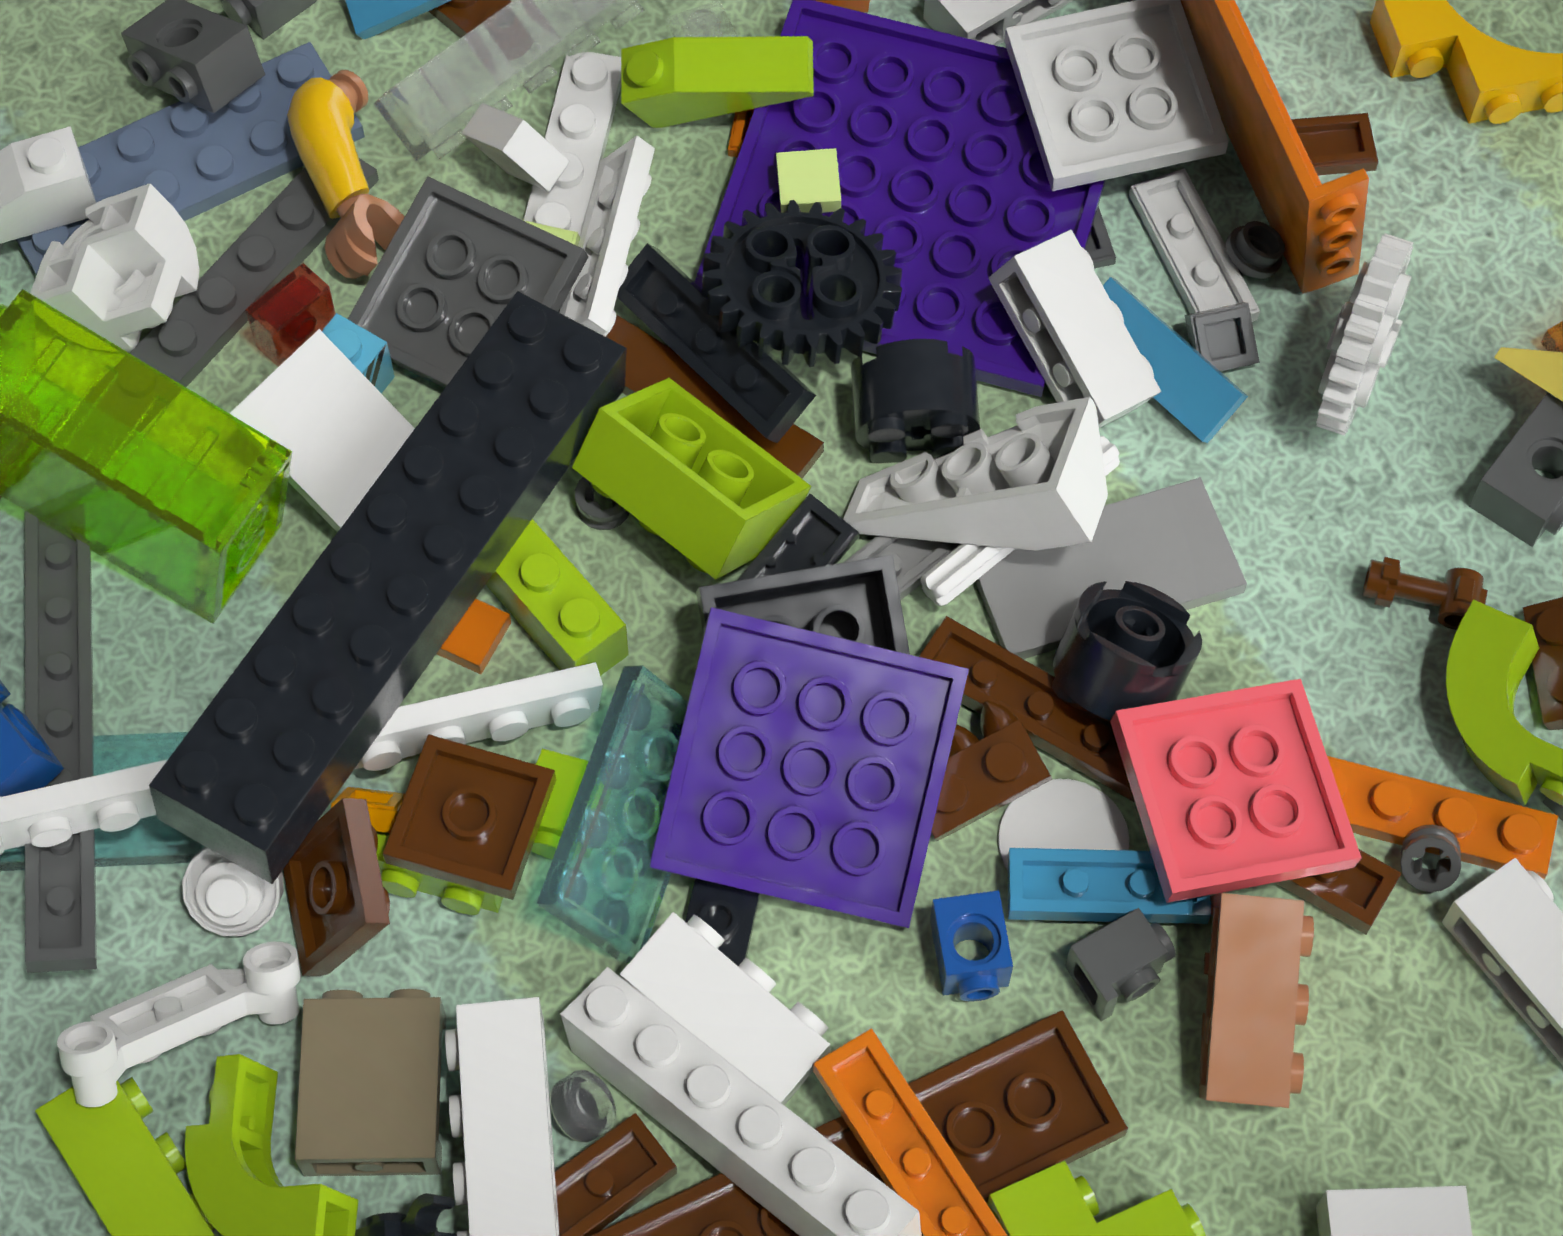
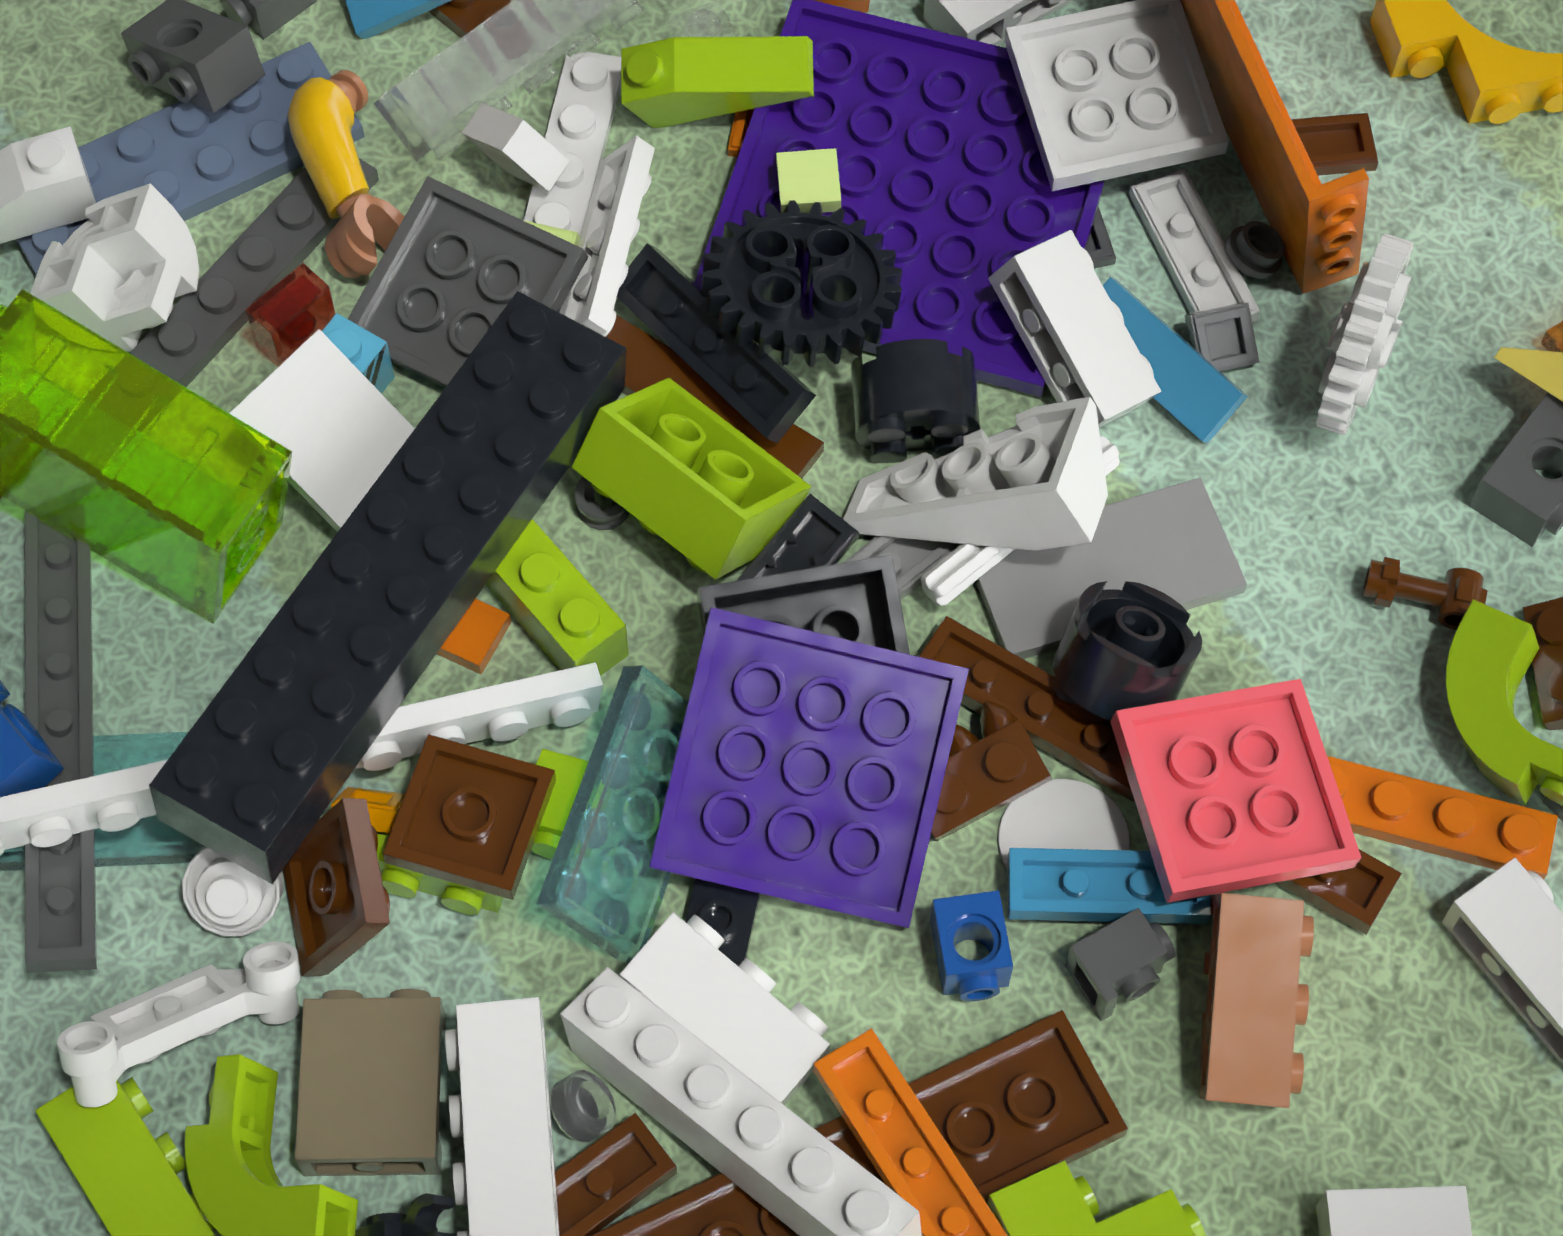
dark grey bush [1401,825,1461,892] -> none

